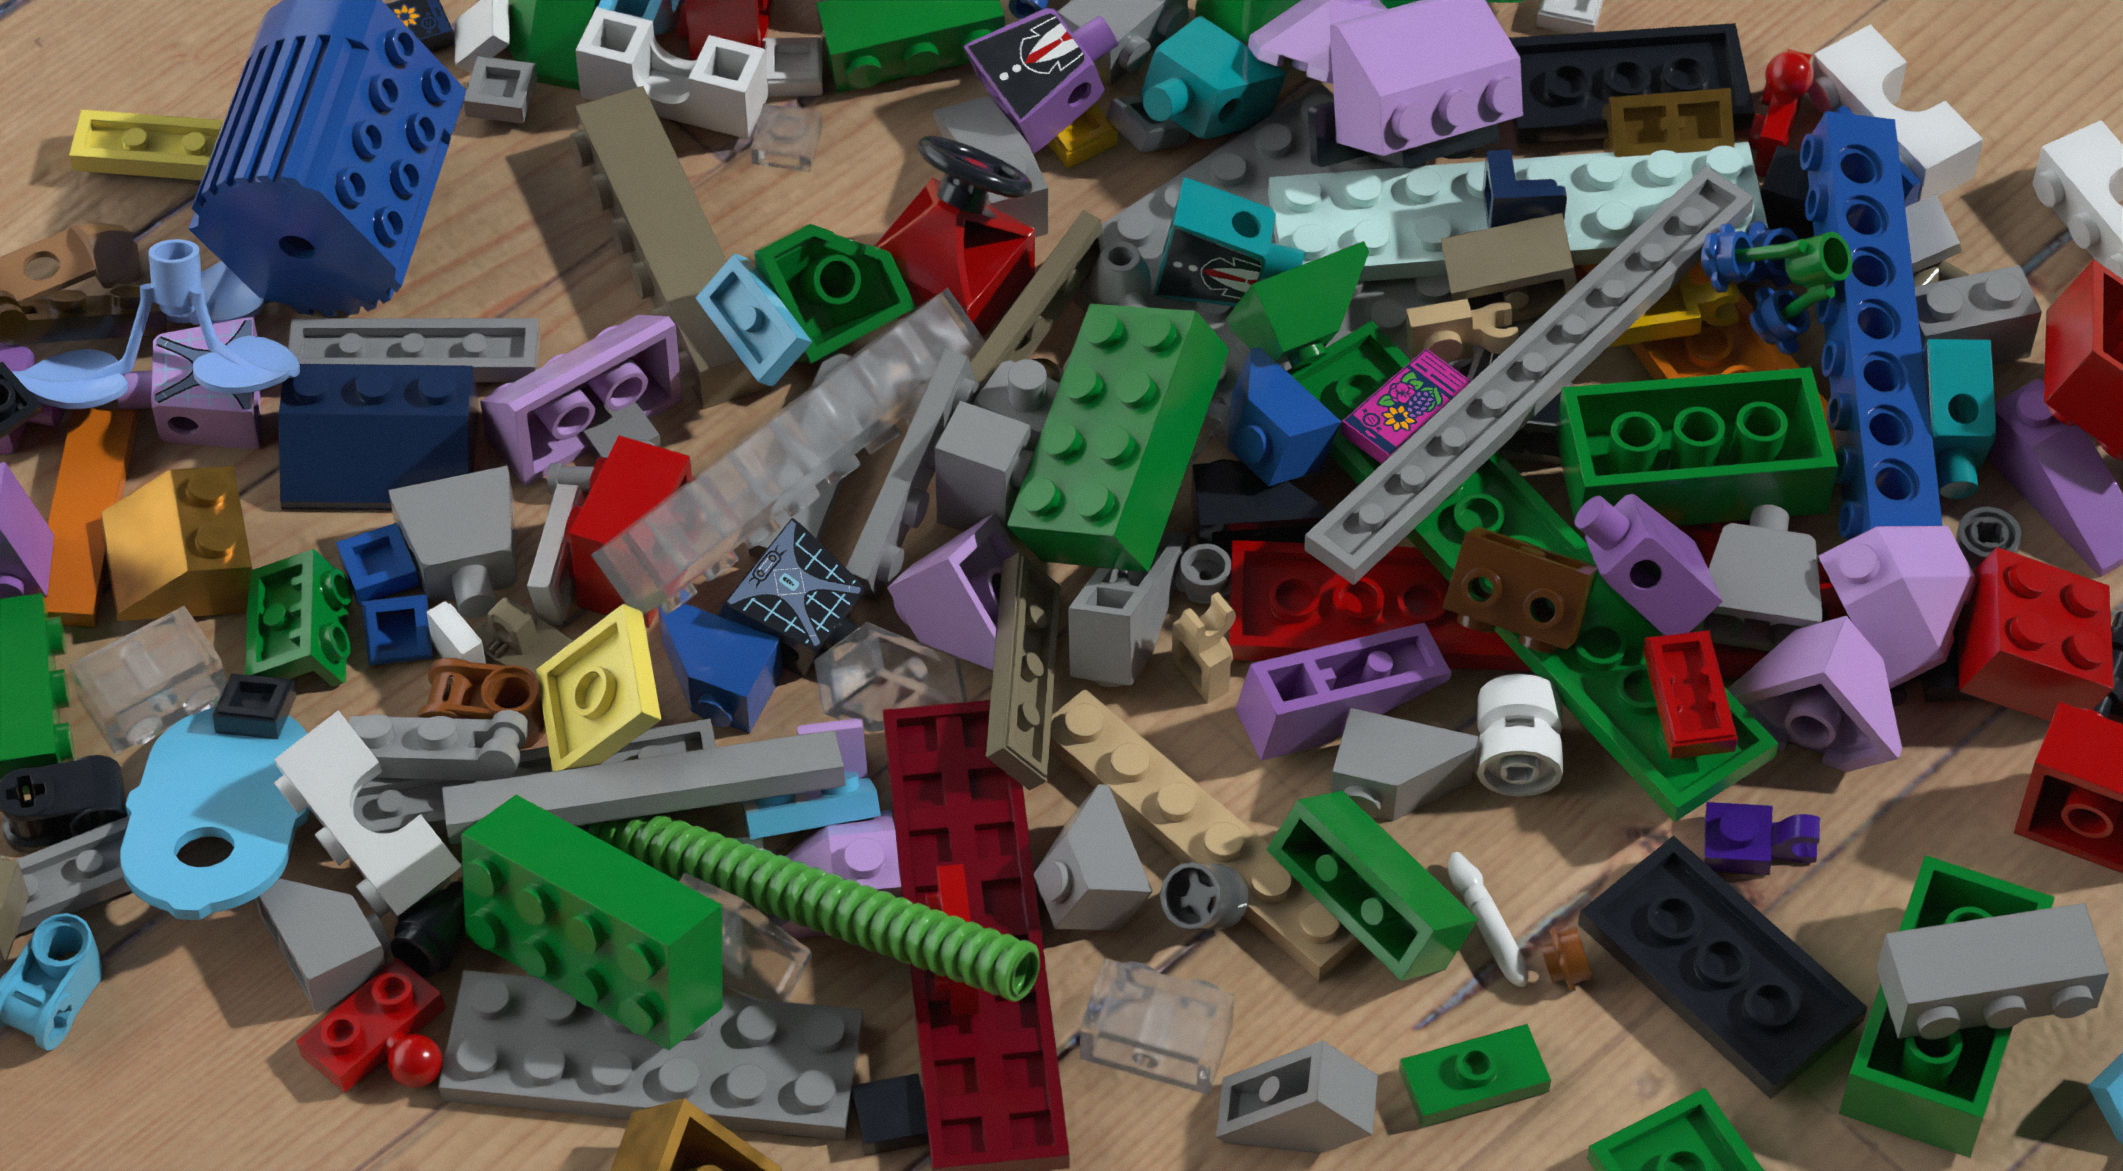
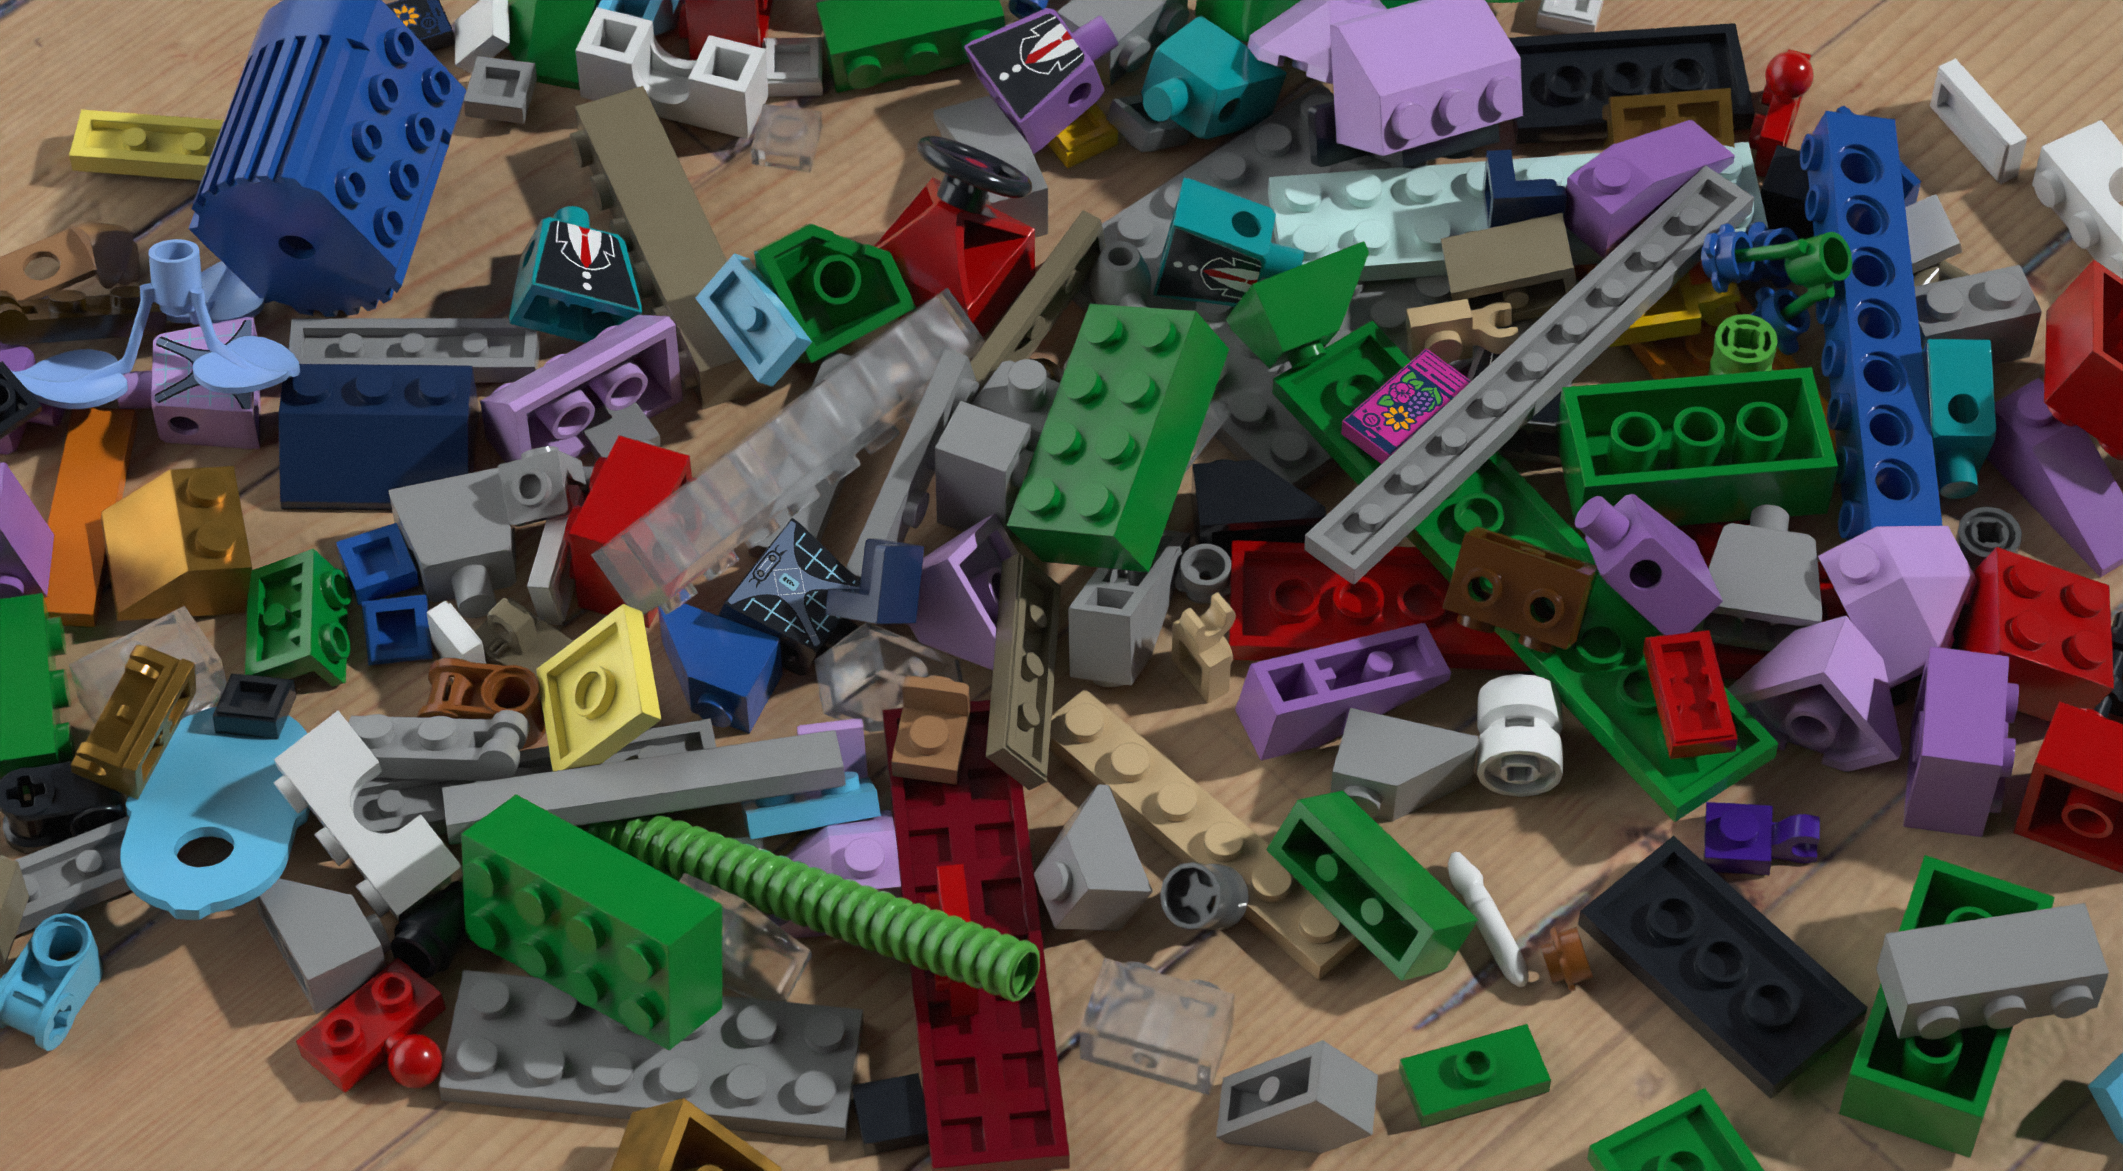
blue slope [1228,347,1342,486] -> none
white arch [1807,25,1983,202] -> none
none -> pearl gold hinge [71,645,196,800]
none -> light grey bracket [498,446,586,527]
none -> torso [509,206,642,343]
none -> dark blue panel [825,538,924,624]
none -> medium nougat bracket [891,675,970,785]
none -> medium lavender slope [1564,120,1735,259]
none -> bright green wheel [1708,314,1778,375]
none -> medium lavender brick [1903,646,2019,837]
none -> white tile [1930,58,2027,184]

